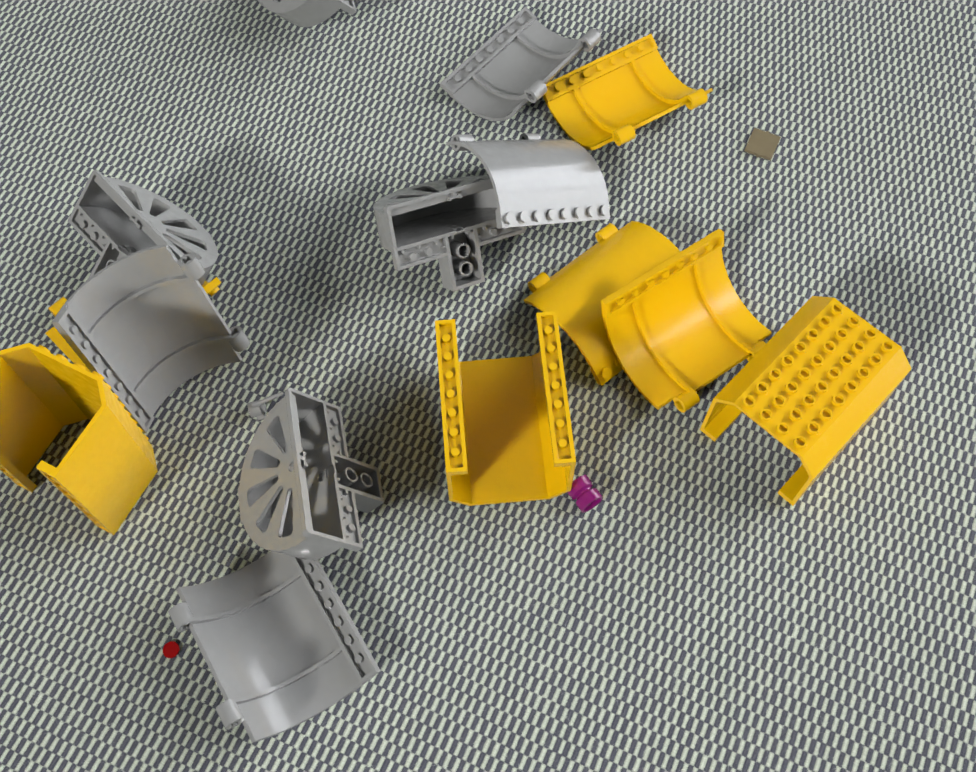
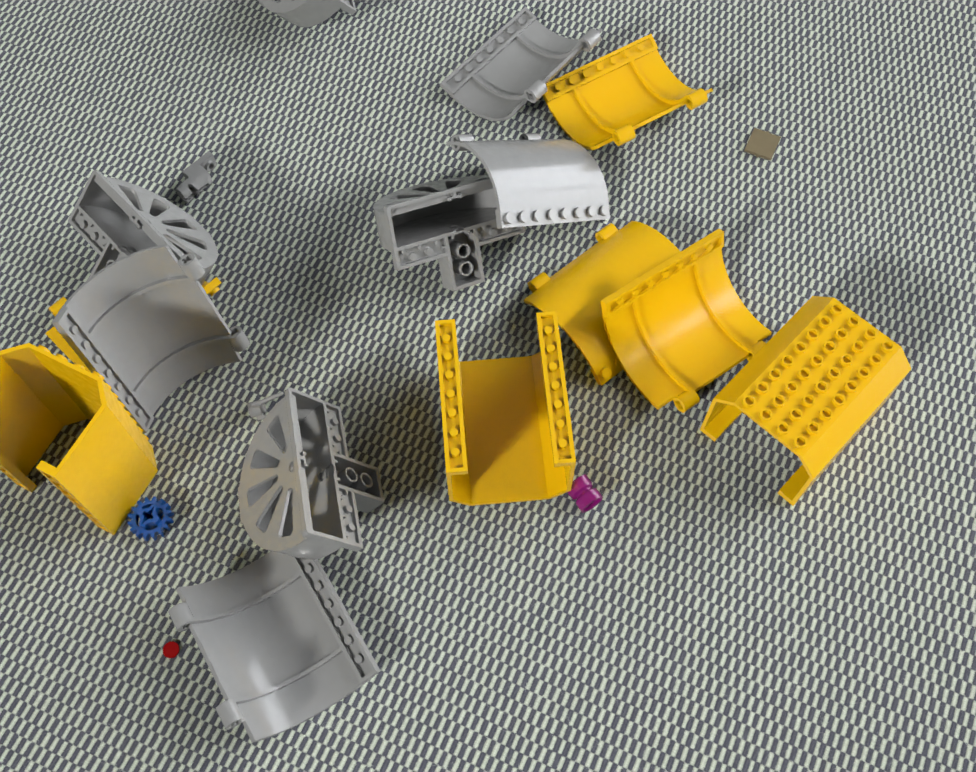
none -> blue gear [127,496,174,541]
none -> light grey plate [175,151,217,204]

